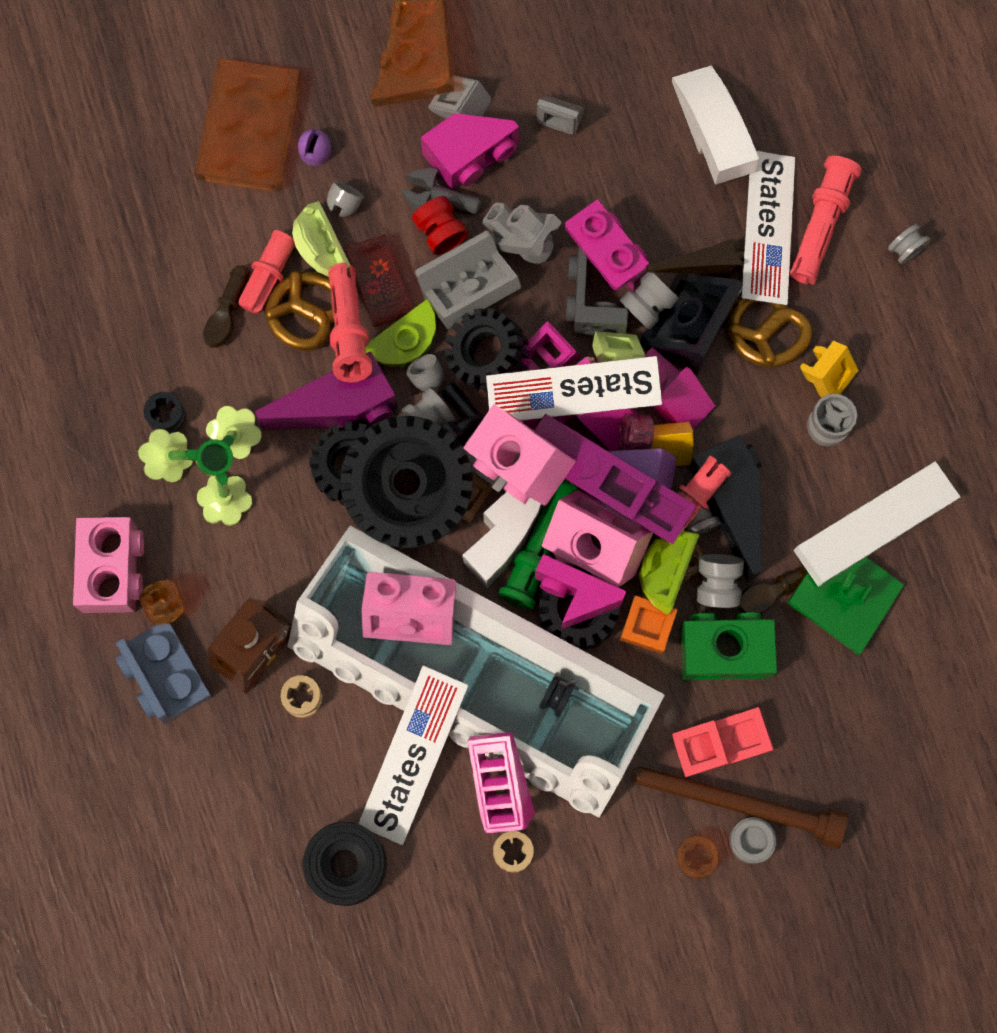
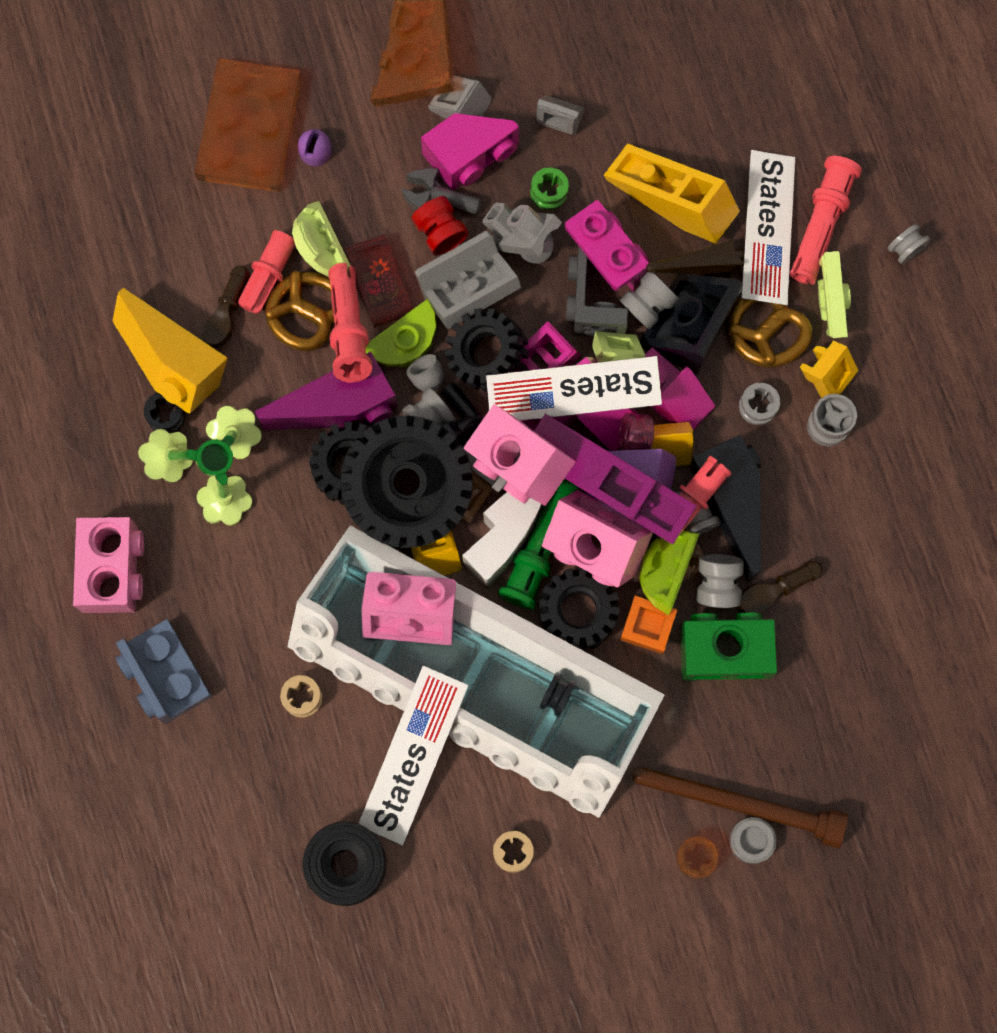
clear orange bush [140,580,185,625] -> none
reddish brown torso [208,598,292,694] -> none
light grey hinge [327,181,364,217] -> none
slope [467,732,535,833] -> none
dark pink slope [535,554,626,629] -> none
white slope [672,66,759,185] -> none
coral slope [672,707,775,777] -> none
green piece [787,557,904,655] -> none
white tile [793,461,960,587] -> none
none -> yellow slope [112,288,228,414]
none -> yellow slope [411,531,462,575]
none -> bright green bush [530,167,569,210]
none -> yellow slope [604,143,740,244]
none -> light grey bush [739,383,780,425]
none -> yellowish green plate [818,251,851,338]

